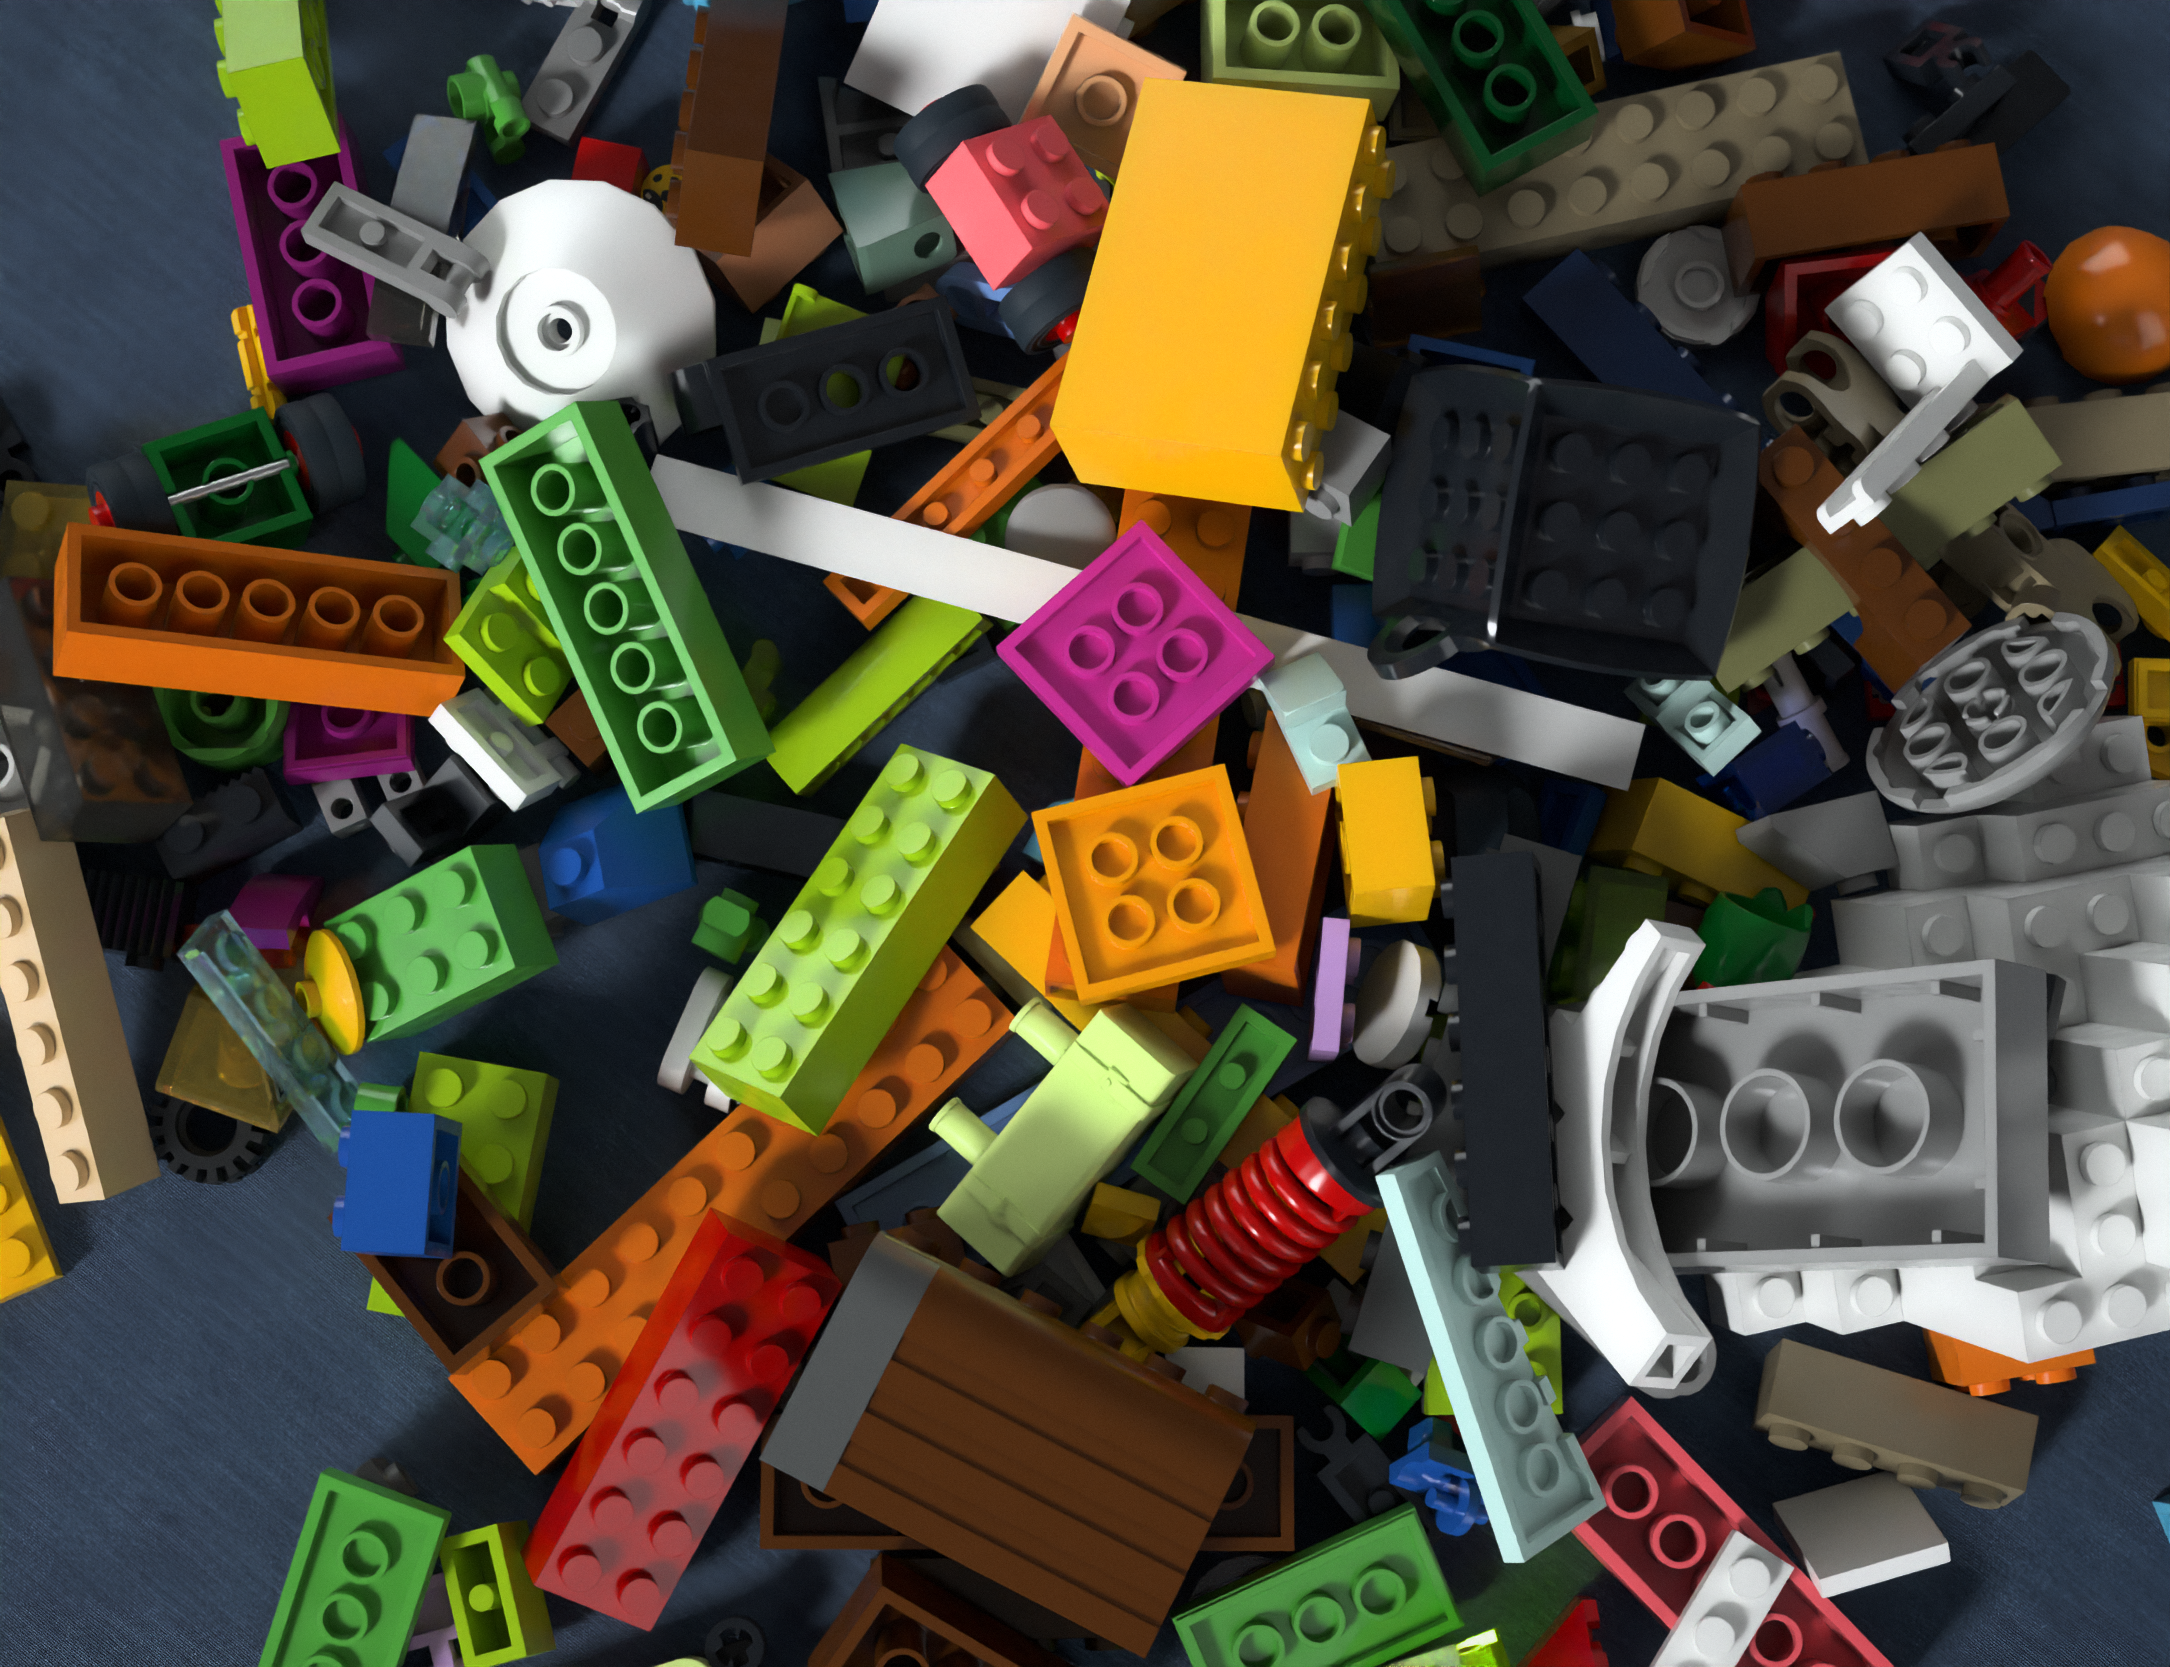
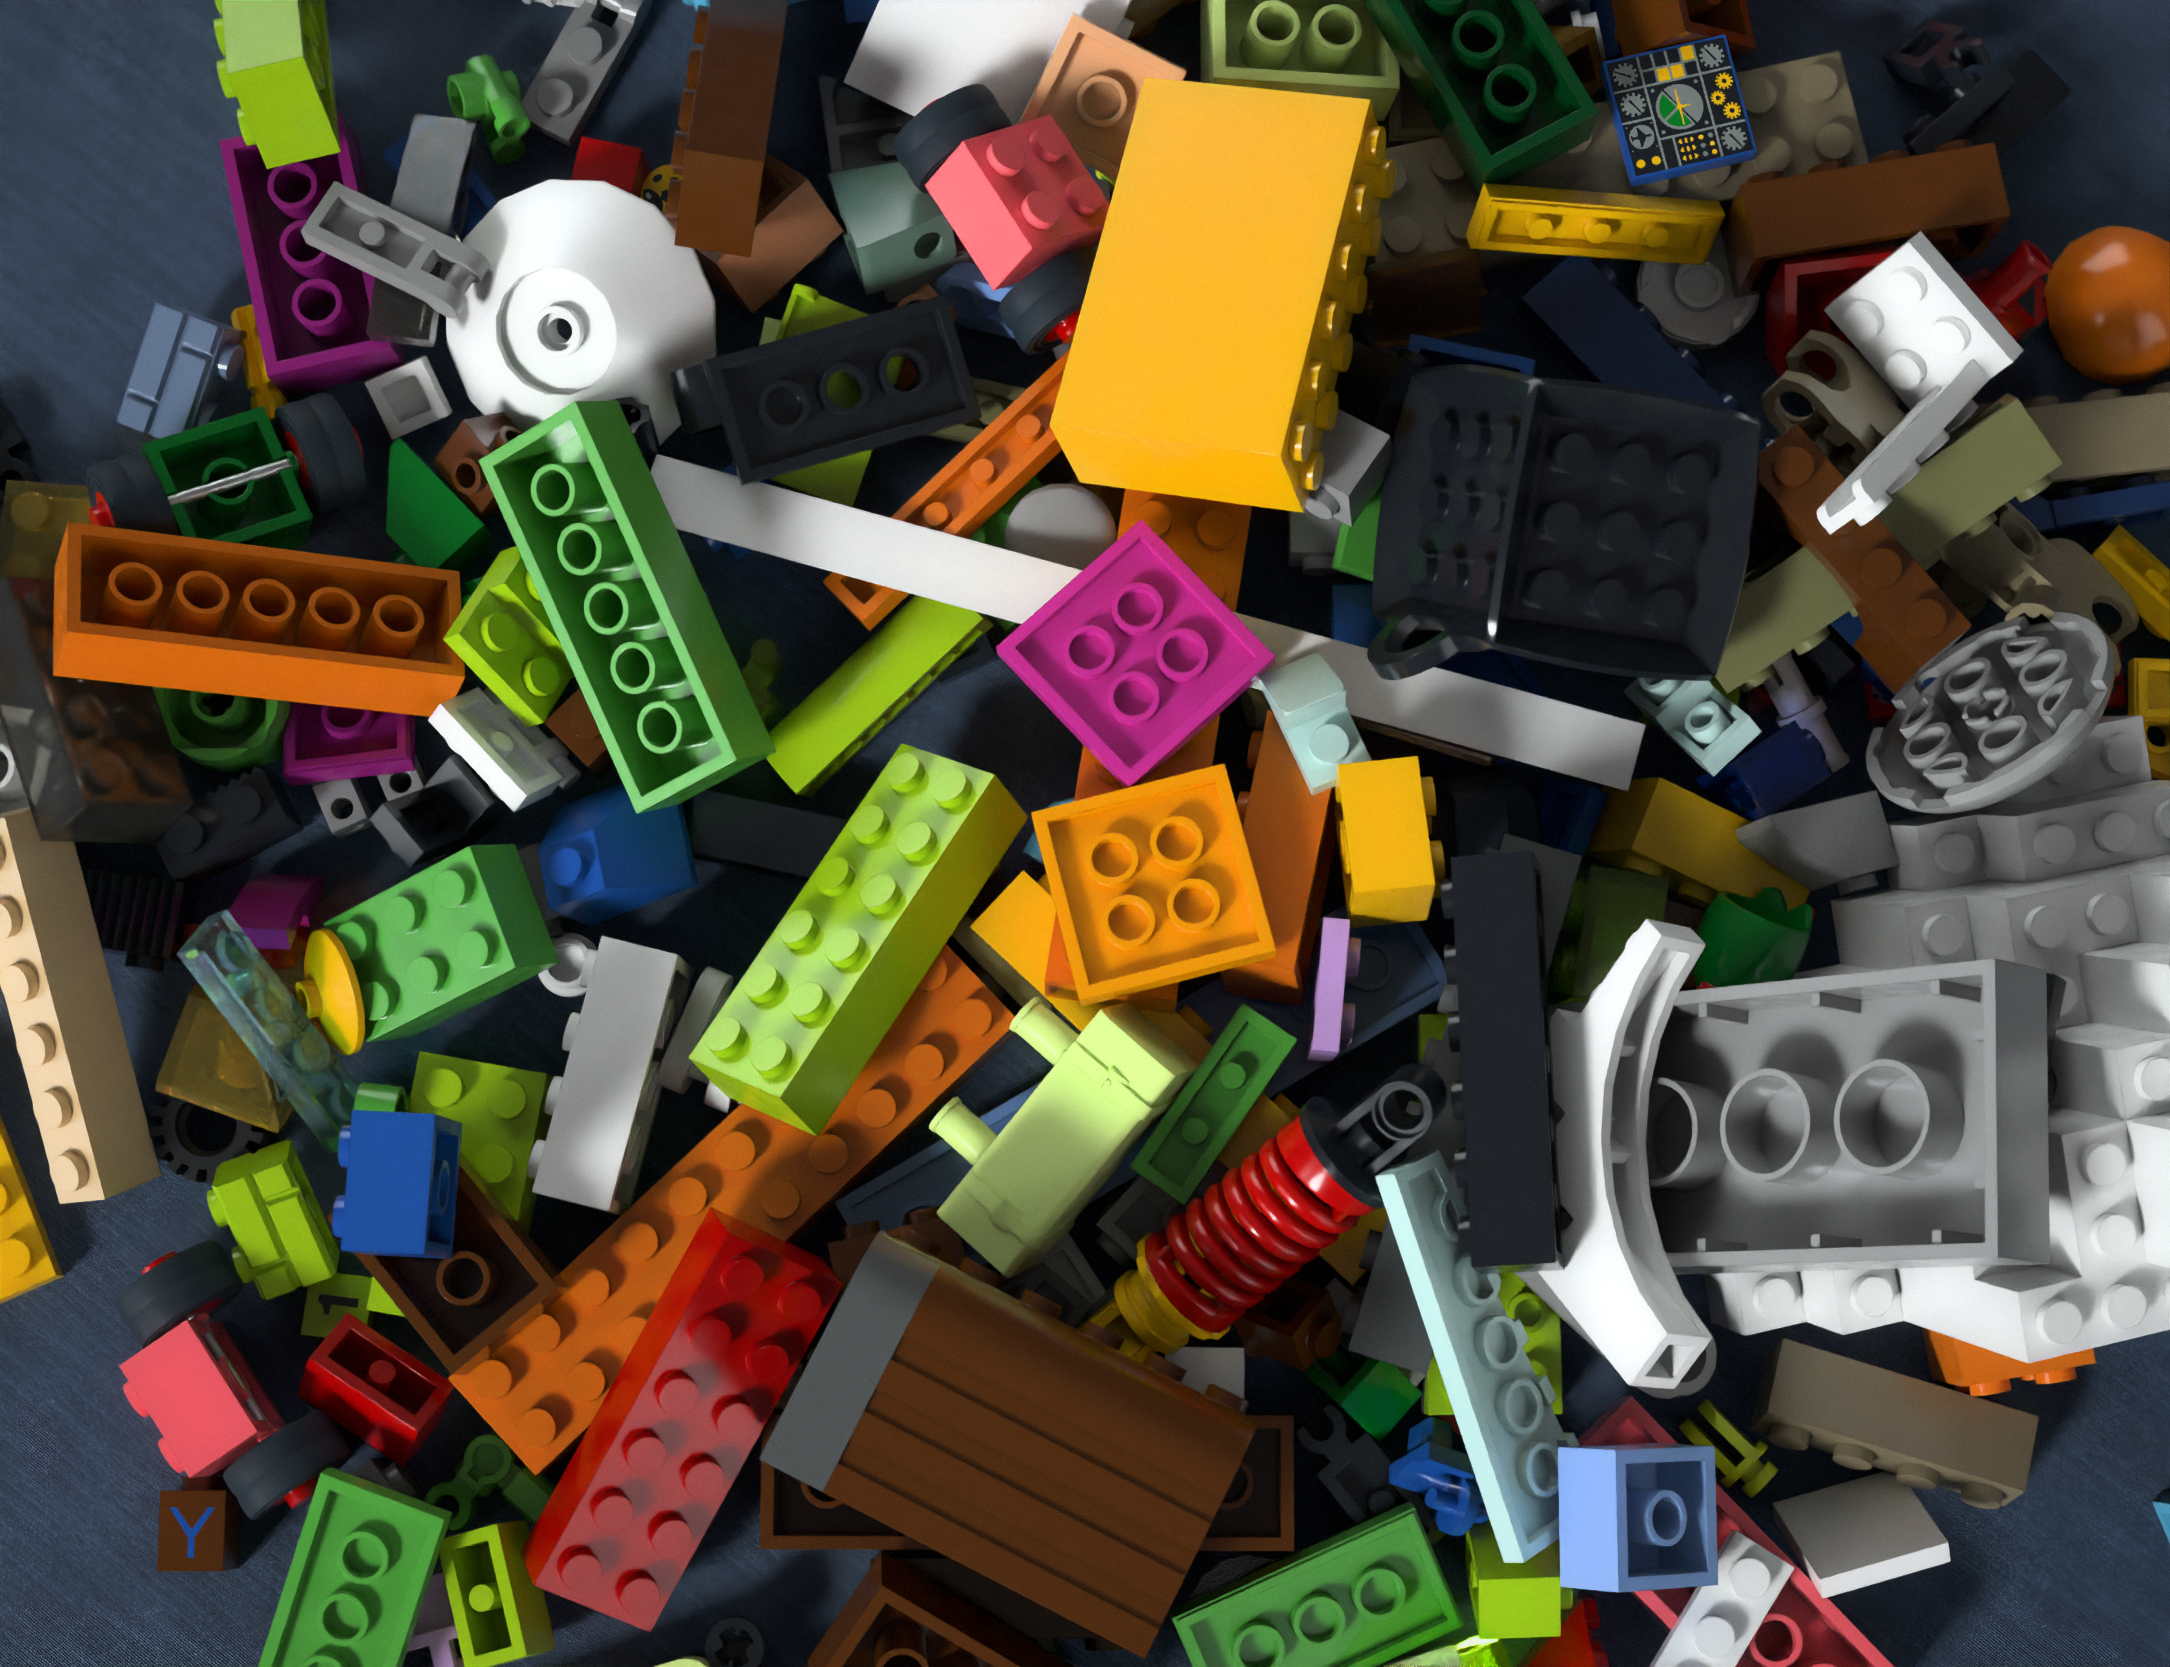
clear light blue brick [410,473,514,576] -> none
bright green plate [690,887,773,965] -> none
yellow tile [1080,1182,1161,1248] -> none
white tile [1352,939,1442,1070] -> none
none -> brick [115,1240,352,1520]
none -> sand blue brick [116,302,244,439]
none -> reddish brown brick [157,1476,242,1572]
none -> lime brick [207,1139,340,1300]
none -> red brick [297,1312,455,1468]
none -> lime tile [300,1273,374,1338]
none -> white plate [365,354,453,440]
none -> bright green bar [424,1431,557,1532]
none -> white brick [527,936,695,1216]
none -> white plate [538,933,598,997]
none -> yellow tile [1465,183,1725,265]
none -> lime brick [1465,1519,1573,1639]
none -> light blue brick [1558,1443,1718,1593]
none -> tile [1599,34,1757,188]
none -> neon yellow arm [1679,1399,1778,1498]

